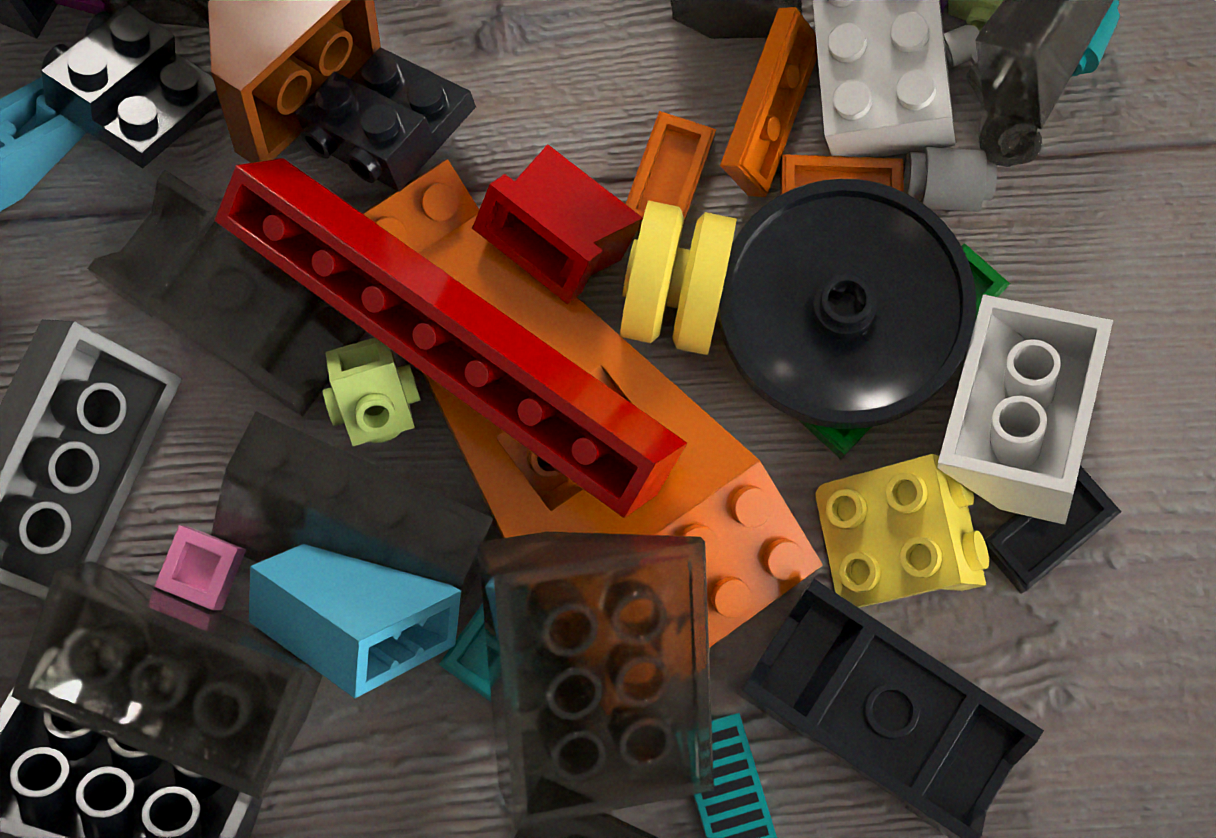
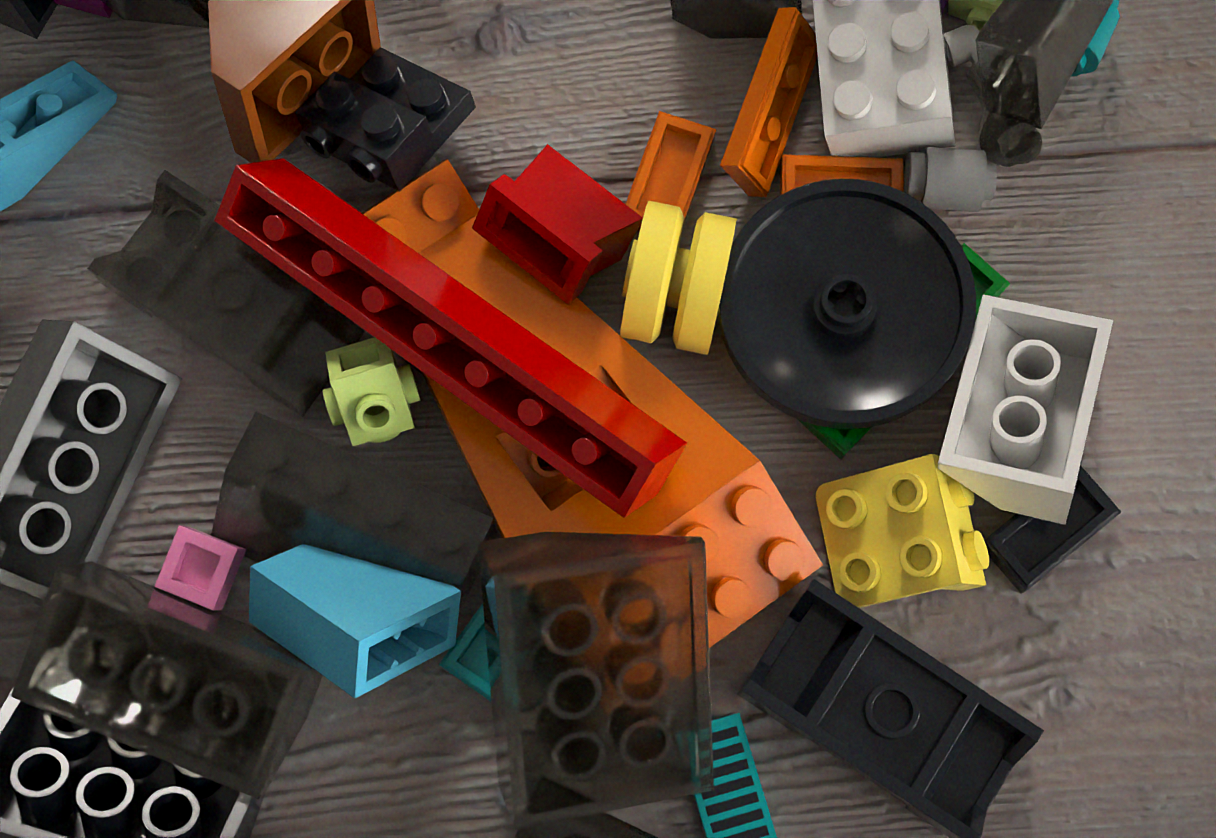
black plate [41,5,220,169] -> none

